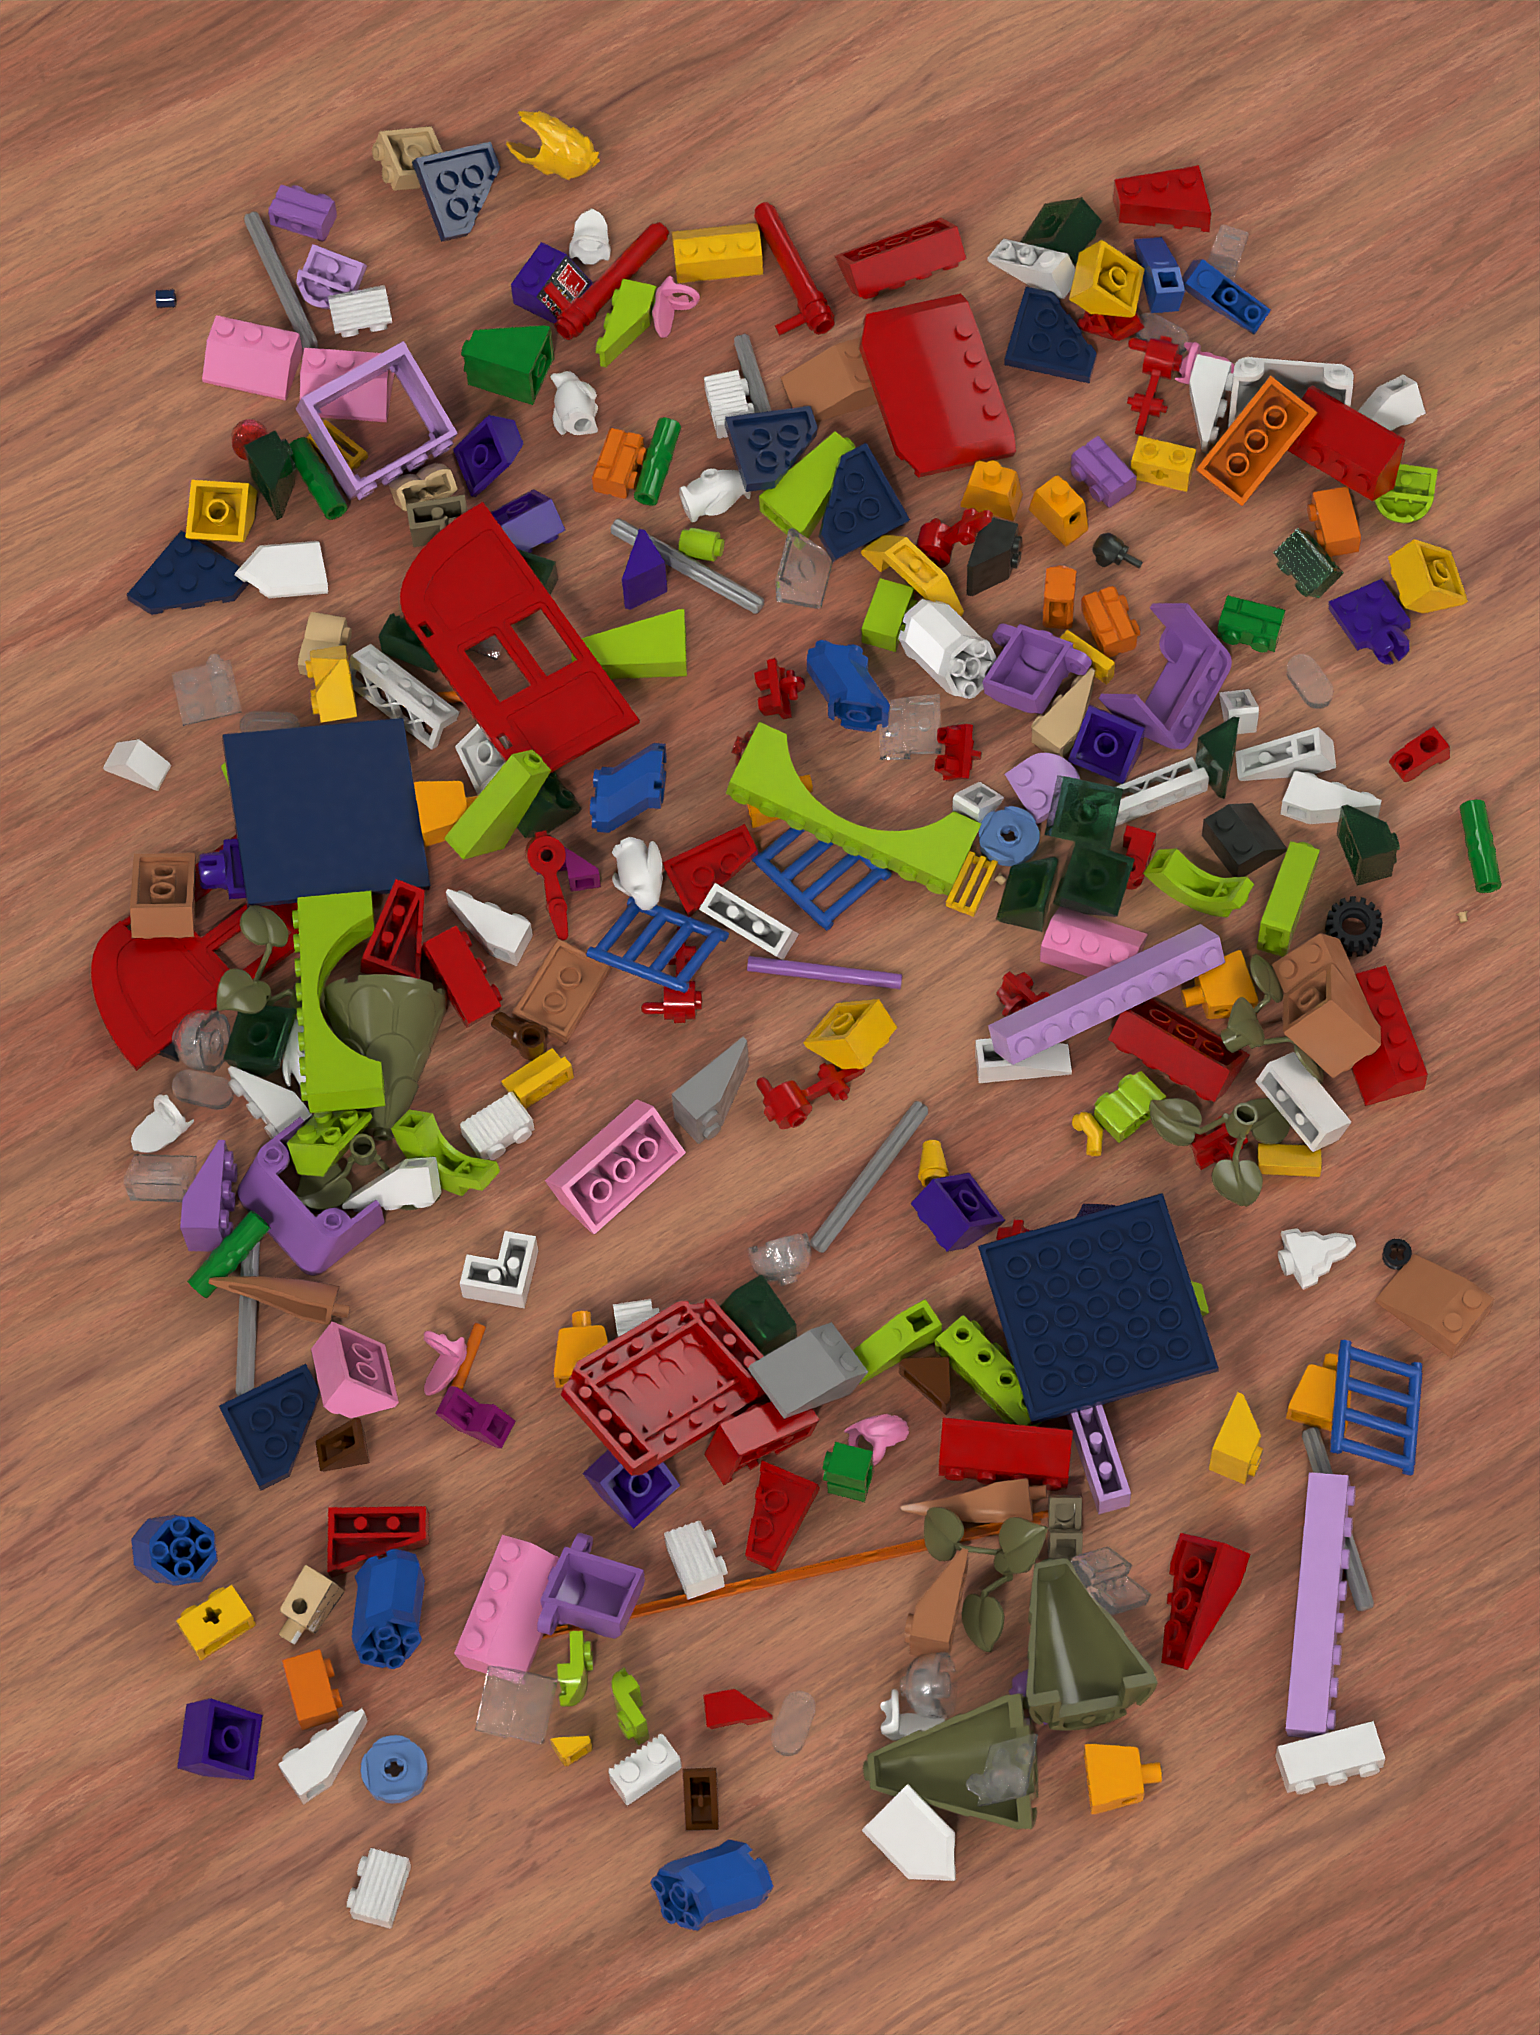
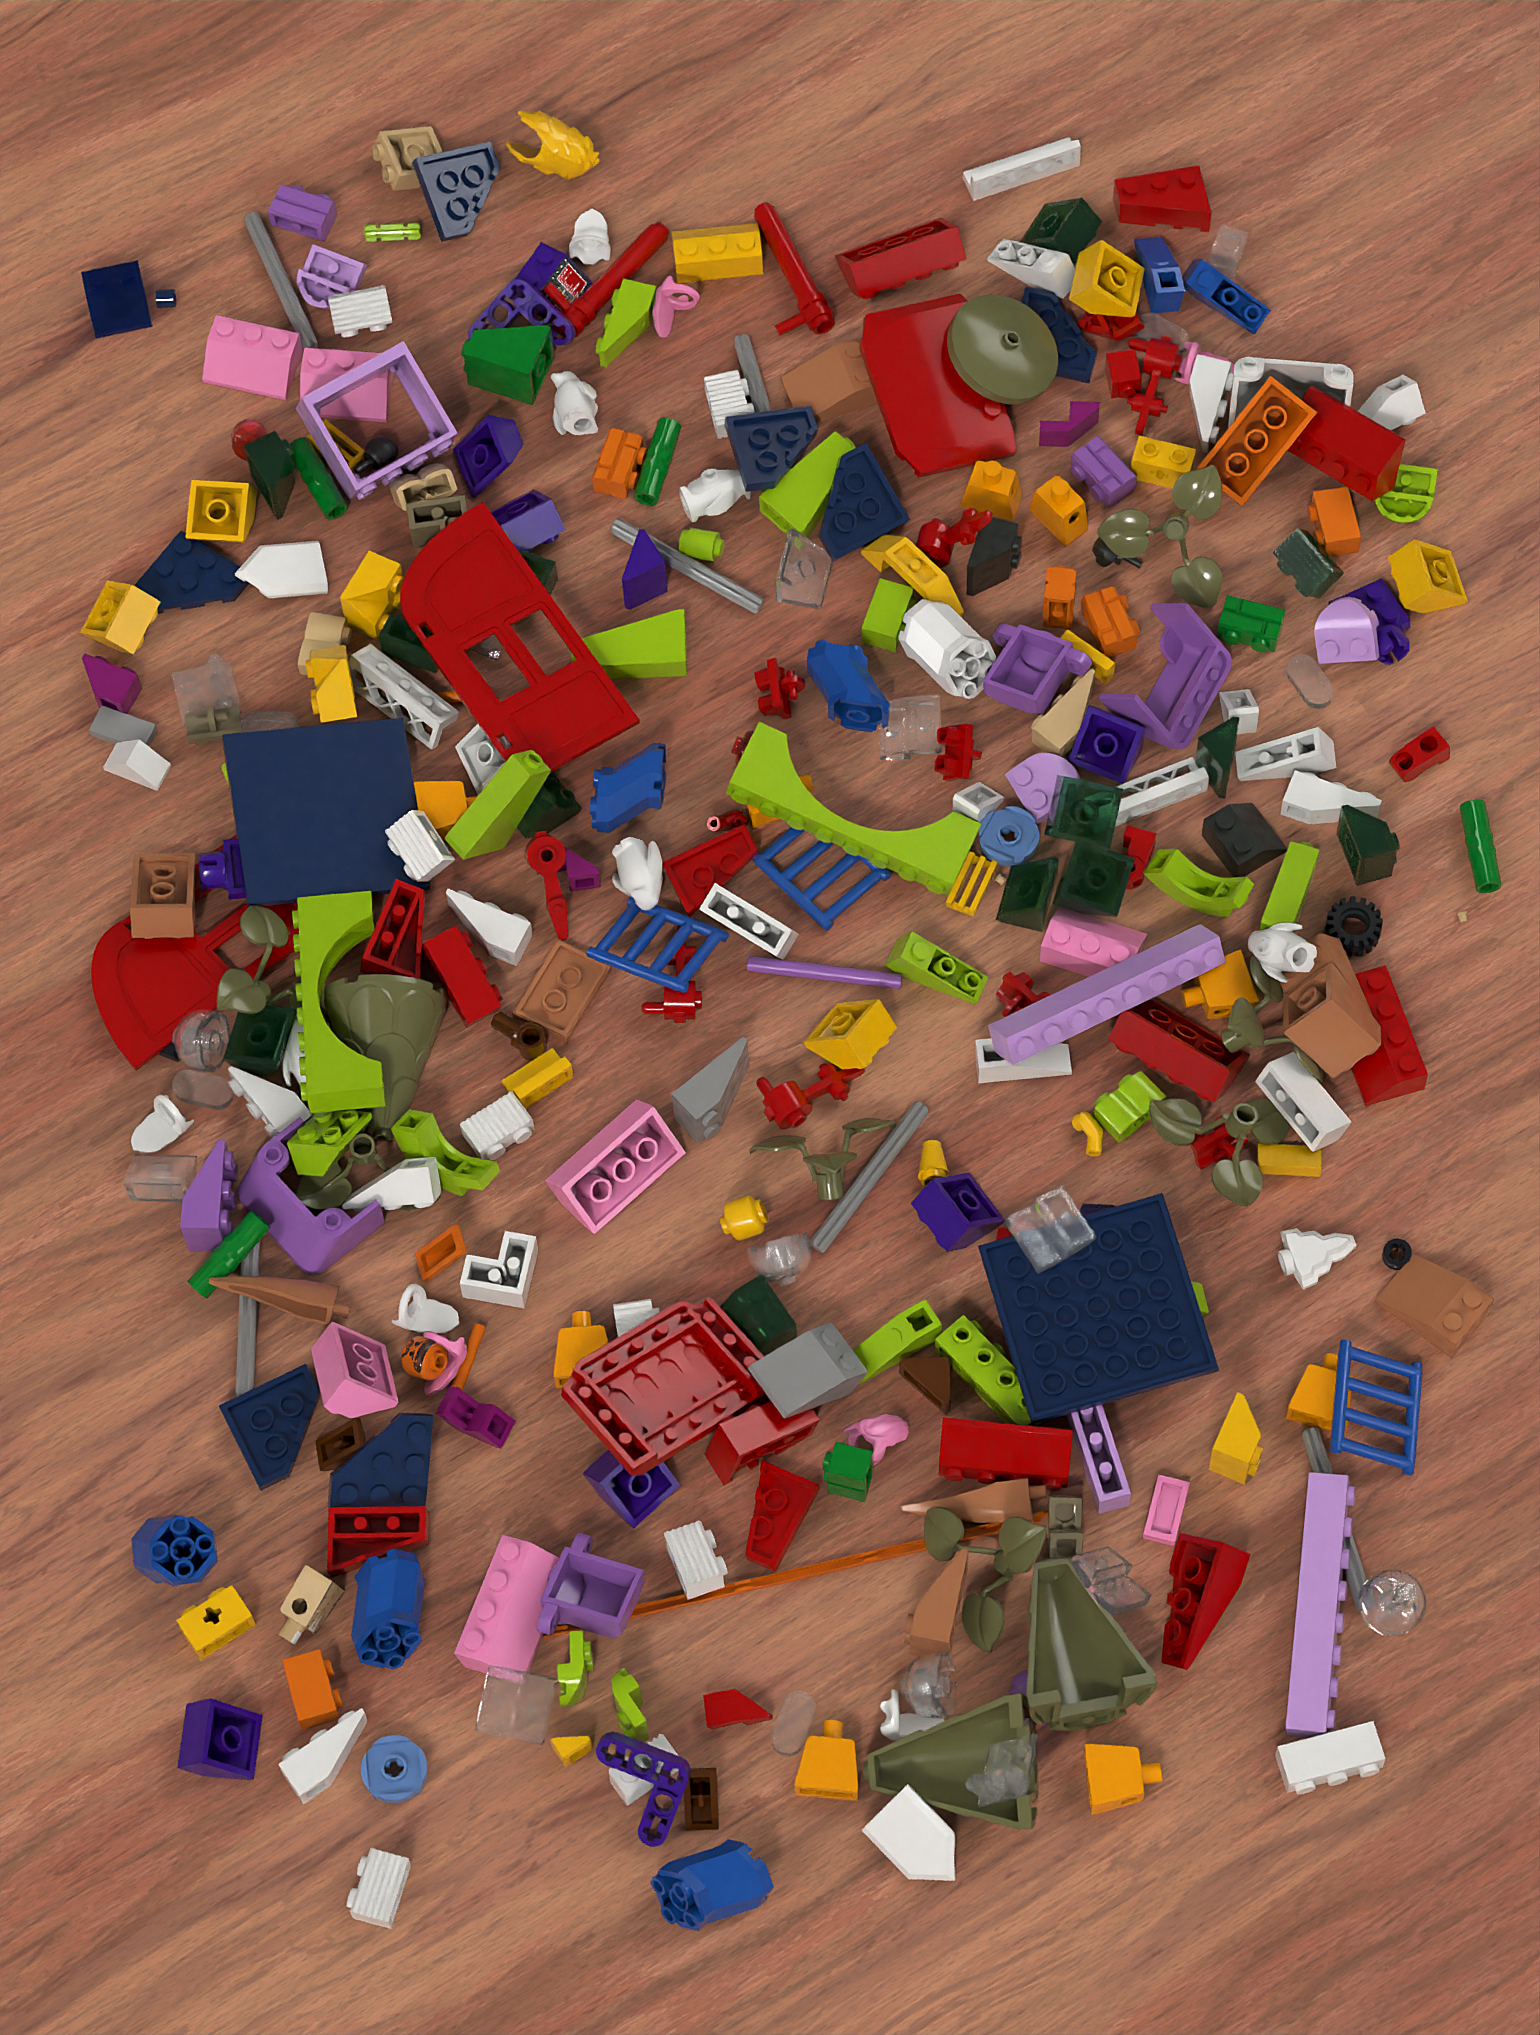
none -> yellow slope [80,580,160,655]
none -> clear blue slope [81,260,153,339]
none -> magenta slope [82,653,142,714]
none -> light grey tile [89,705,157,746]
none -> dark tan hips [185,705,242,746]
none -> dark blue plate [327,1413,434,1507]
none -> yellow slope [340,550,404,640]
none -> pearl dark grey piece [354,435,399,475]
none -> lime axle [364,222,421,242]
none -> white brick [385,810,455,882]
none -> white piece [391,1284,459,1334]
none -> orange head [401,1336,449,1381]
none -> orange slope [415,1224,467,1282]
none -> dark purple beam [468,279,576,346]
none -> dark purple beam [596,1732,691,1847]
none -> red arm [707,809,749,831]
none -> yellow head [719,1195,769,1241]
none -> olive plant [749,1118,896,1200]
none -> light orange torso [794,1720,858,1801]
none -> lime slope [885,931,989,1005]
none -> olive dish [947,295,1058,405]
none -> white fence [963,137,1081,201]
none -> clear slope [1005,1186,1096,1273]
none -> magenta slope [1039,401,1100,447]
none -> olive plant [1097,465,1222,607]
none -> red brick [1105,349,1141,399]
none -> bright pink tile [1143,1474,1190,1546]
none -> white animal [1248,922,1317,983]
none -> lavender slope [1314,597,1380,664]
none -> clear cylinder [1358,1569,1426,1637]

